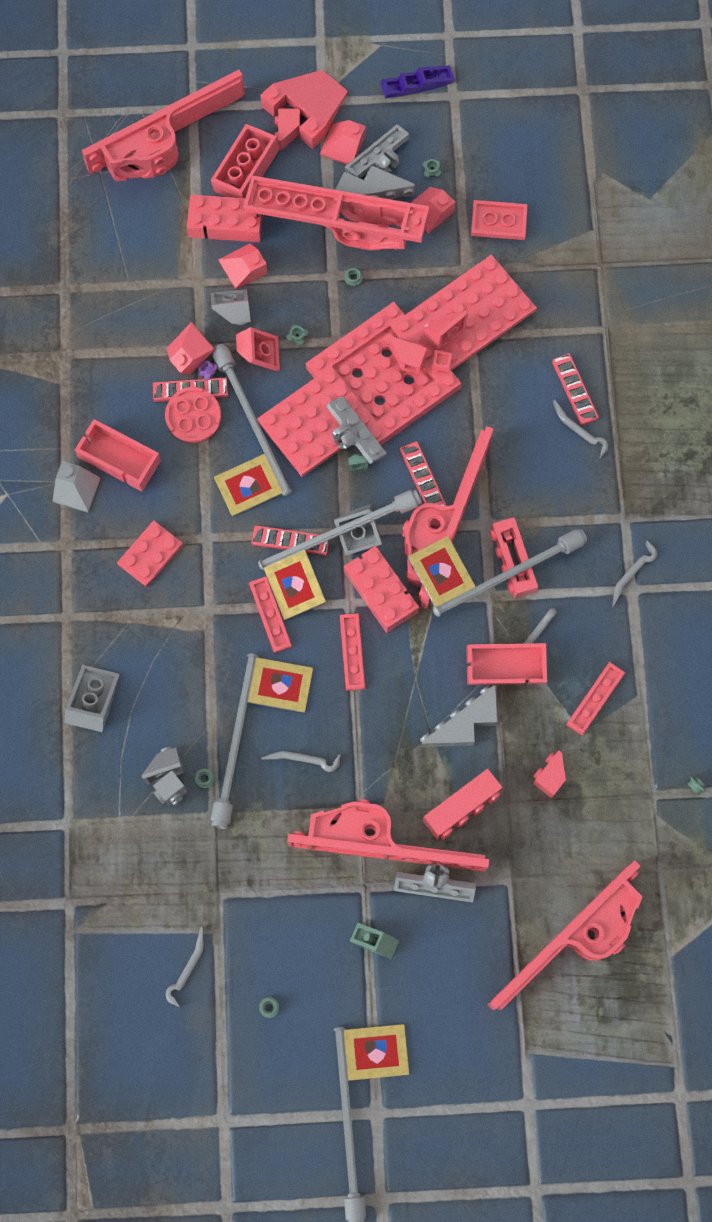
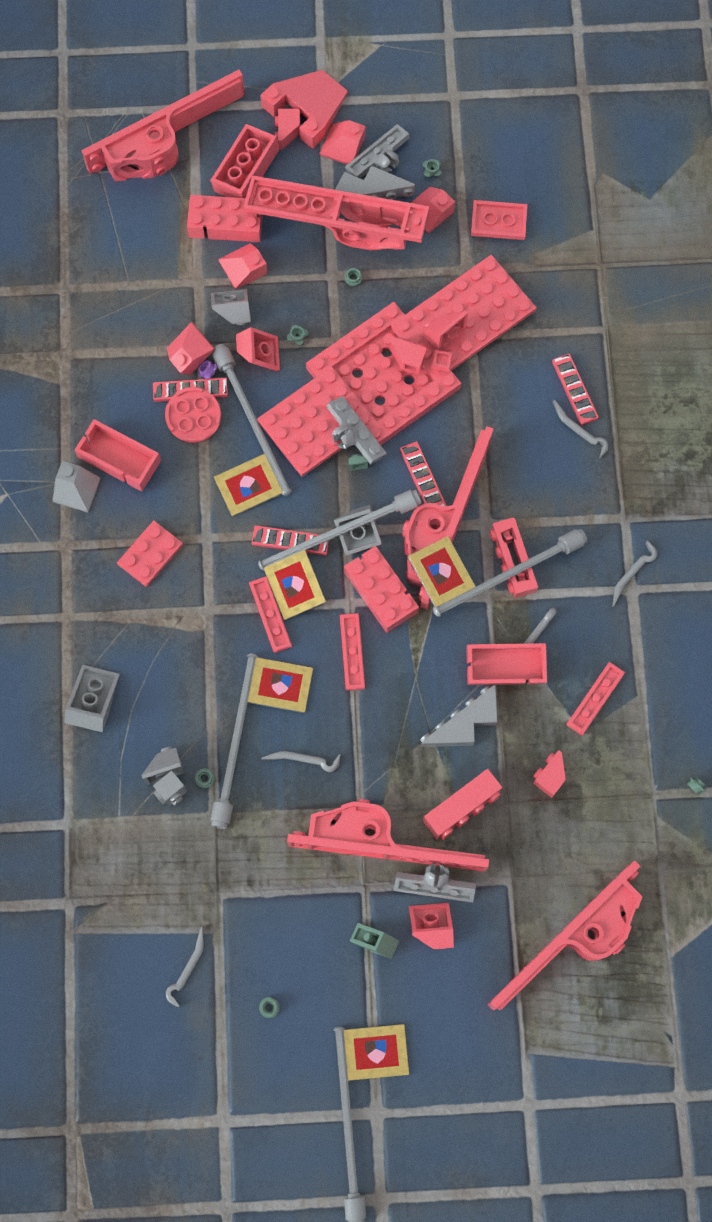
dark purple slope [380,65,455,98] -> none
none -> coral slope [409,903,454,949]

